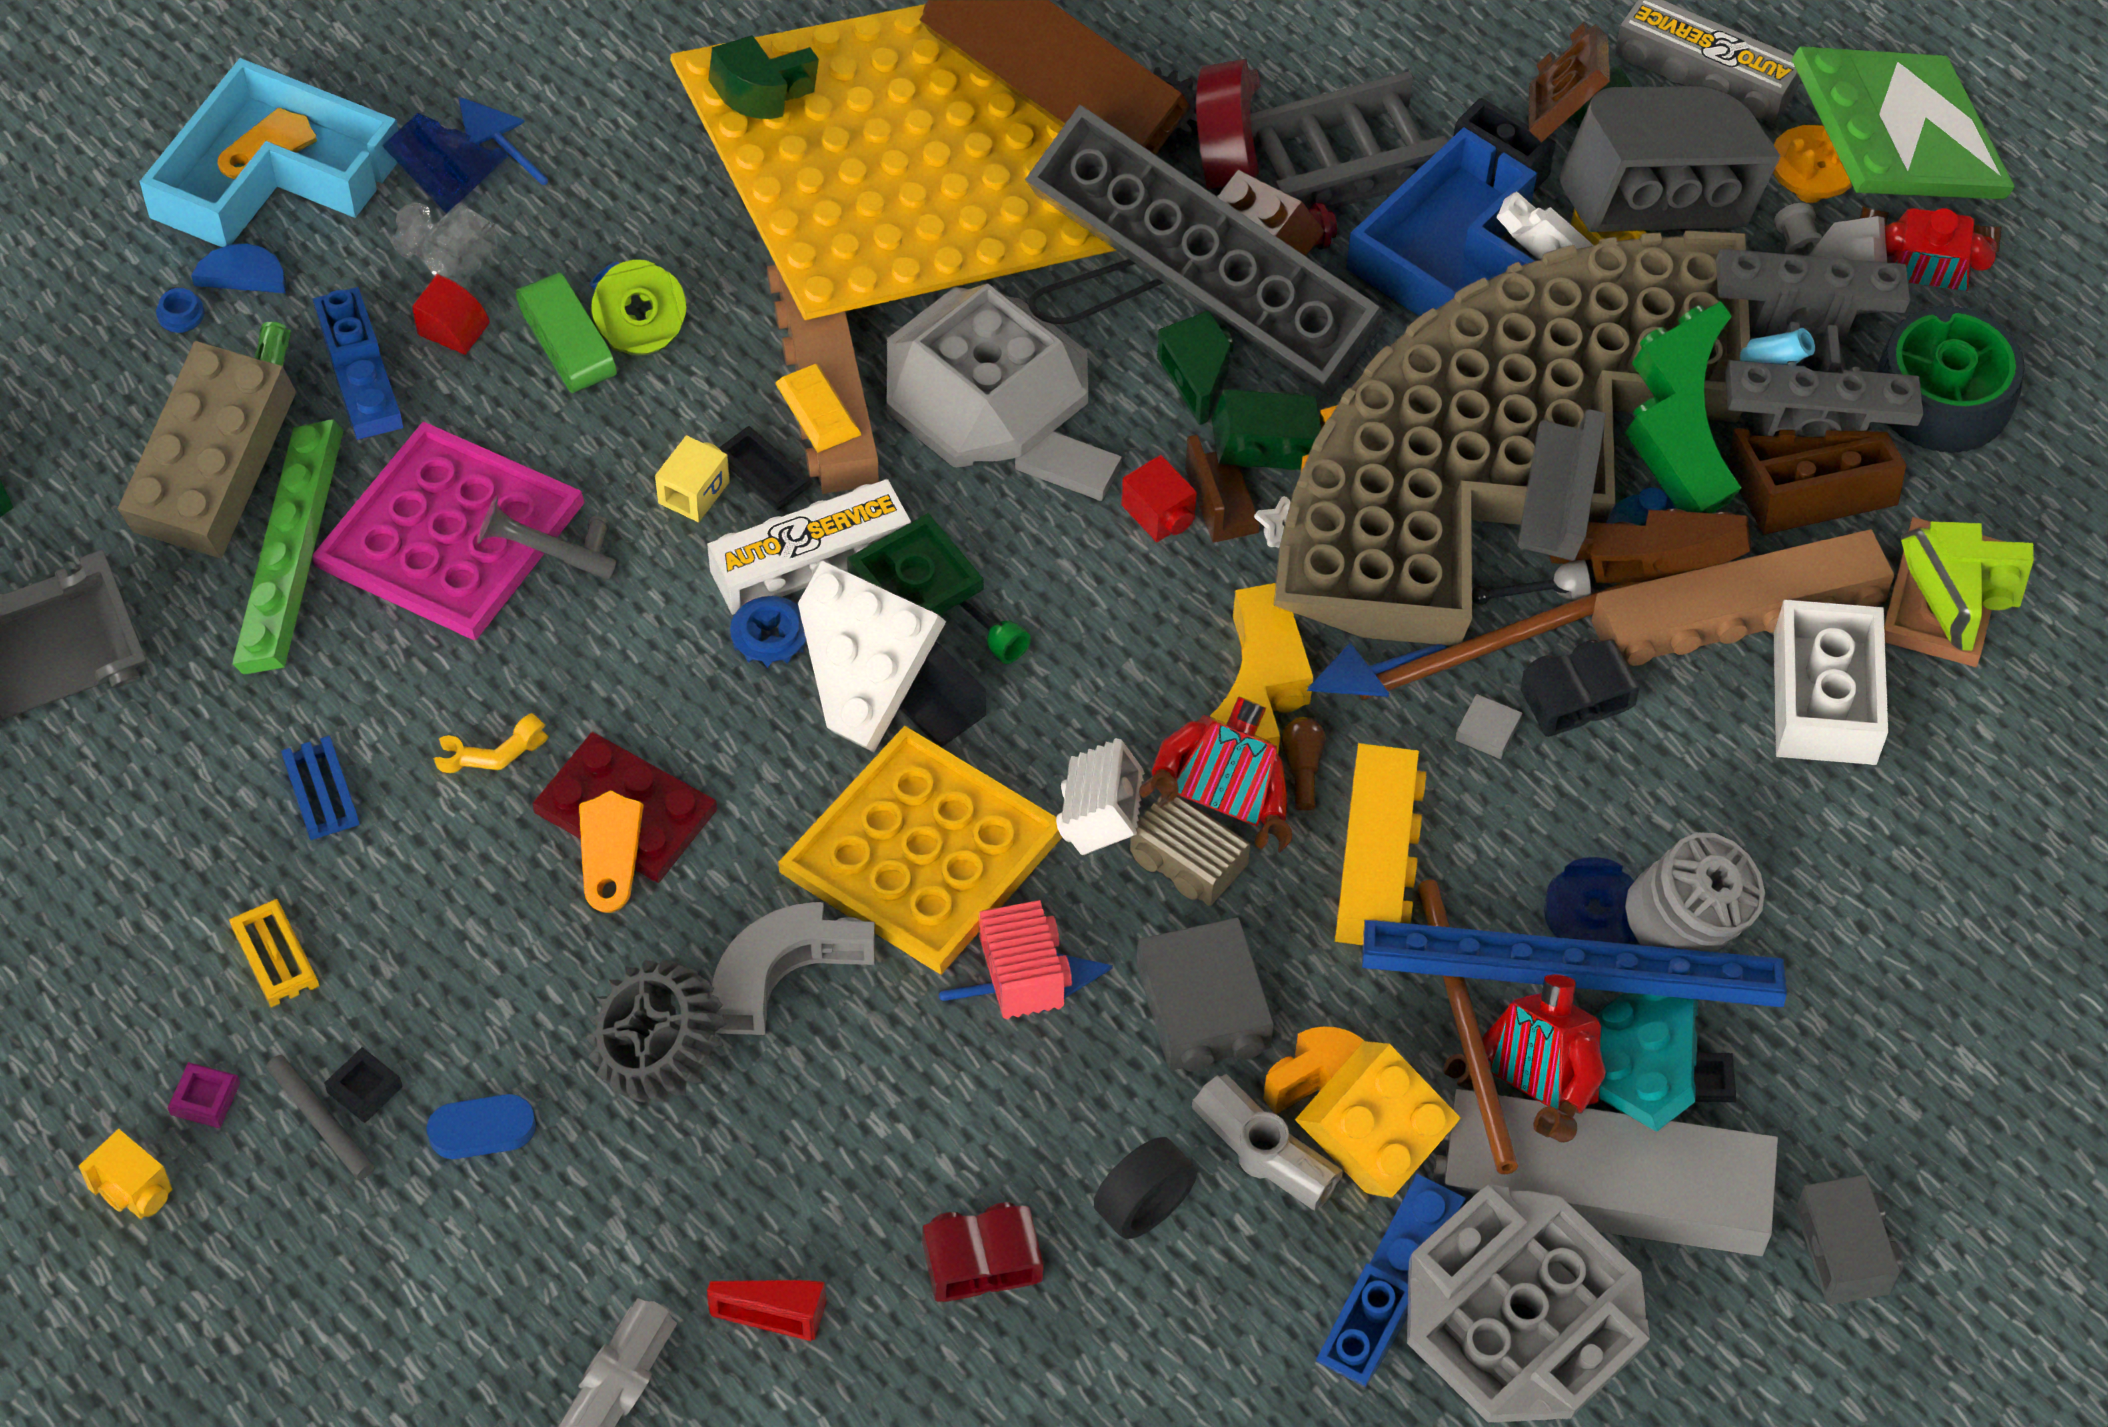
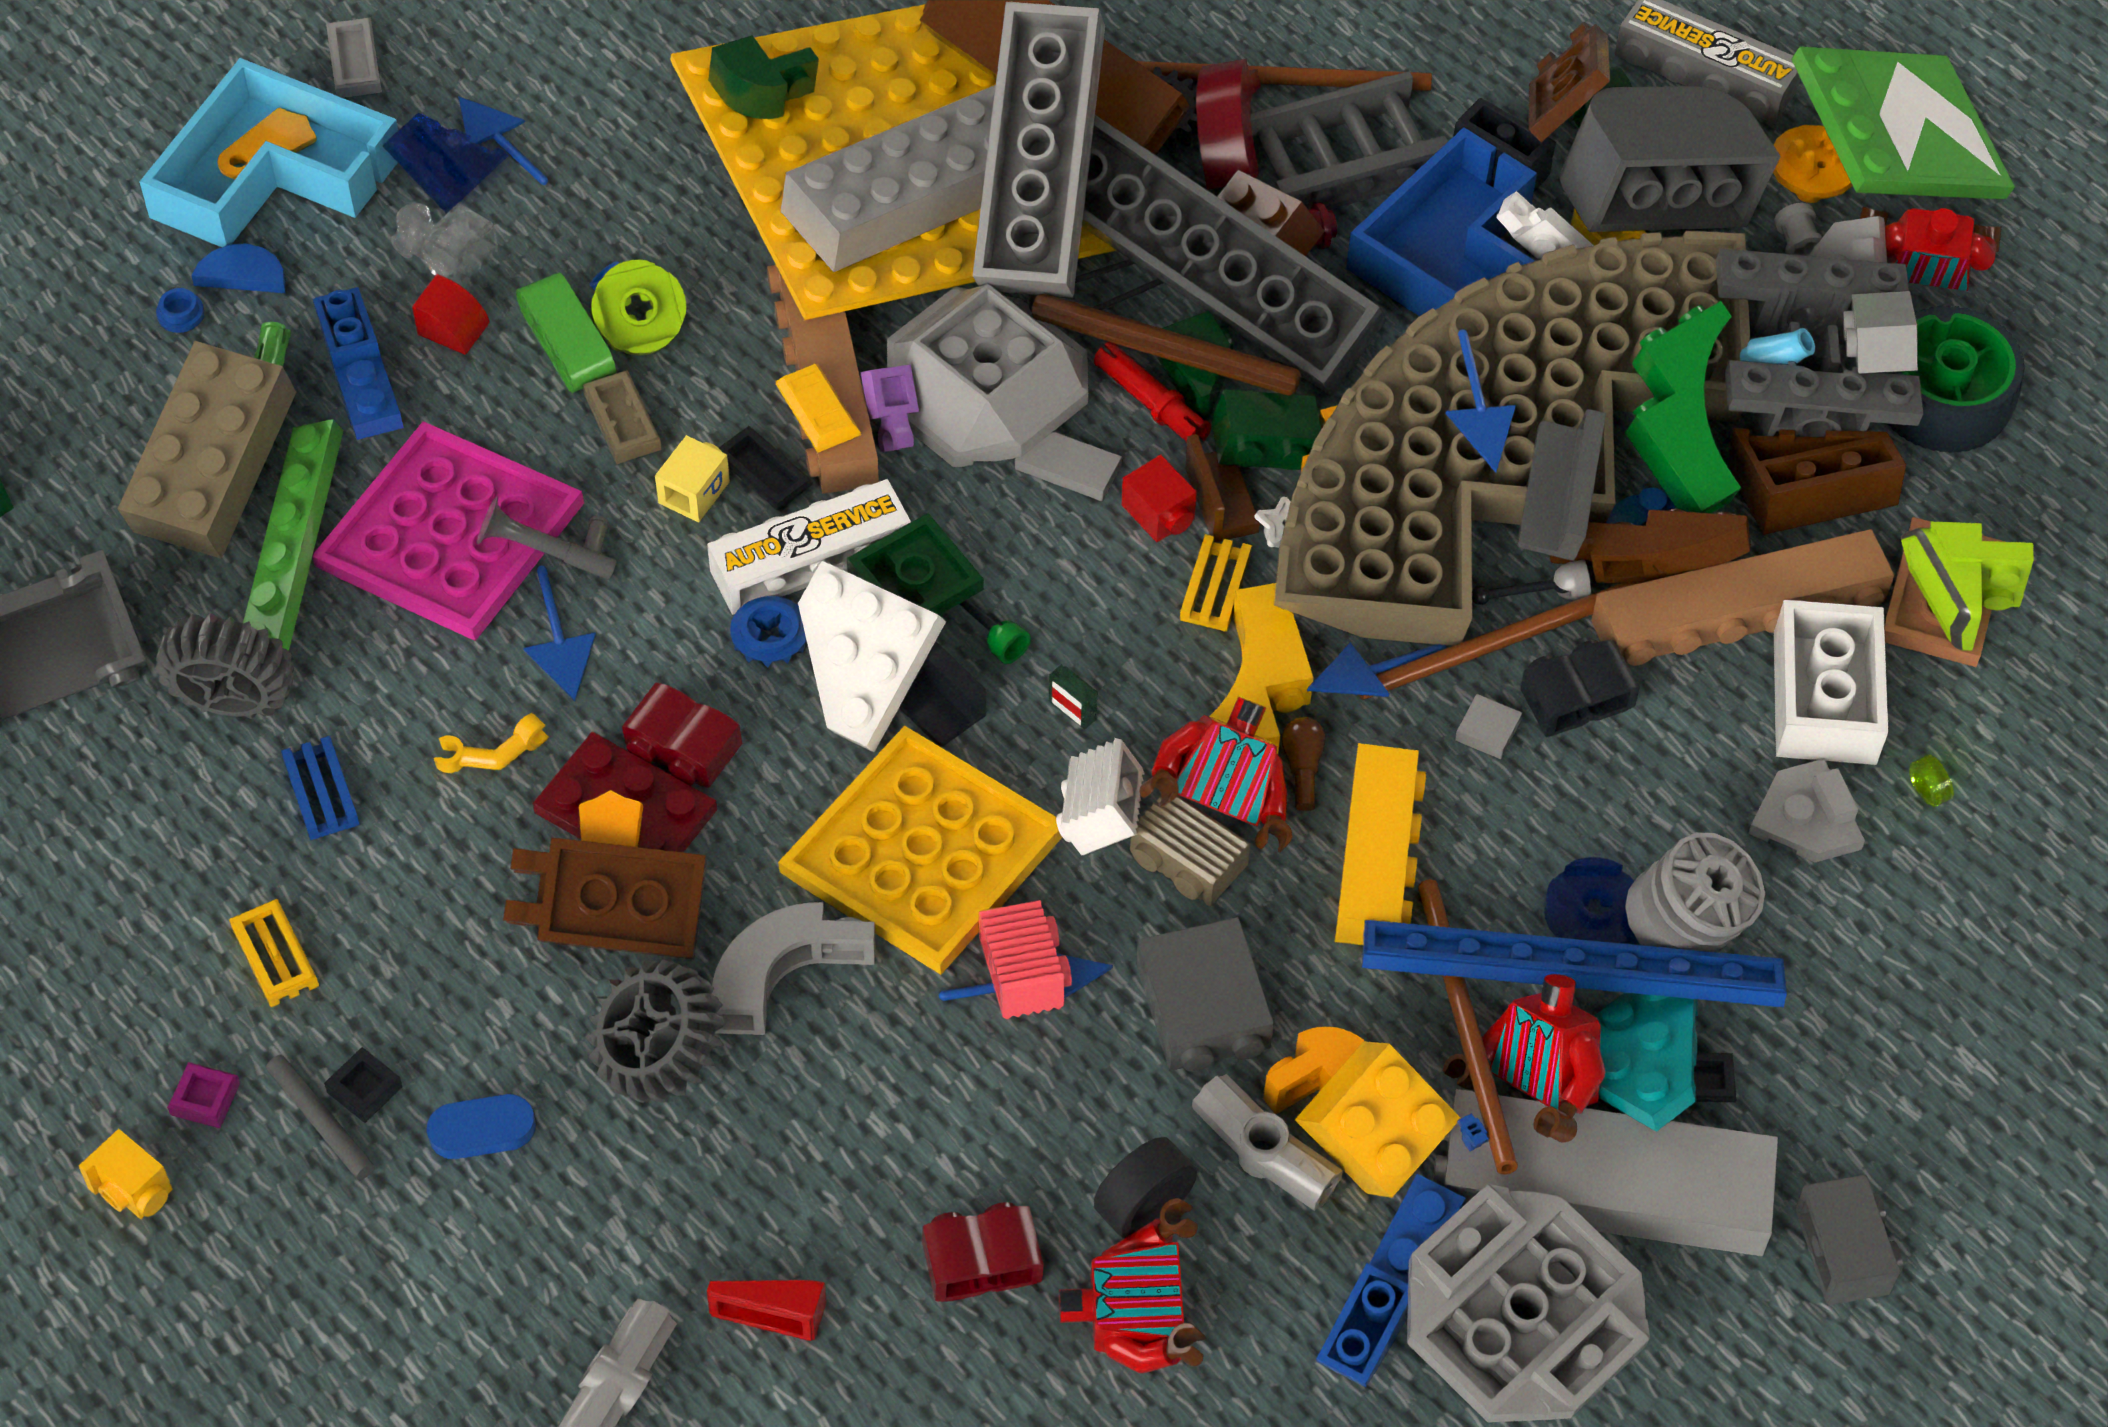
none -> dark grey gear [155,613,295,719]
none -> light grey tile [326,17,382,98]
none -> reddish brown tile [503,837,707,960]
none -> blue piece [523,565,596,701]
none -> dark tan plate [583,370,662,465]
none -> dark red brick [622,682,743,788]
none -> light grey brick [781,85,996,272]
none -> medium lavender plate [861,364,919,452]
none -> light grey brick [973,2,1105,298]
none -> reddish brown axle [1032,293,1301,396]
none -> clear green tile [1049,664,1098,730]
none -> torso [1059,1198,1206,1374]
none -> red pin [1094,342,1211,443]
none -> dark orange piece [1136,61,1432,91]
none -> yellow tile [1180,534,1252,632]
none -> blue piece [1445,329,1516,473]
none -> blue piece [1457,1113,1489,1151]
none -> light grey plate [1748,759,1865,863]
none -> light grey brick [1843,291,1918,374]
none -> clear neon green tile [1909,754,1954,807]

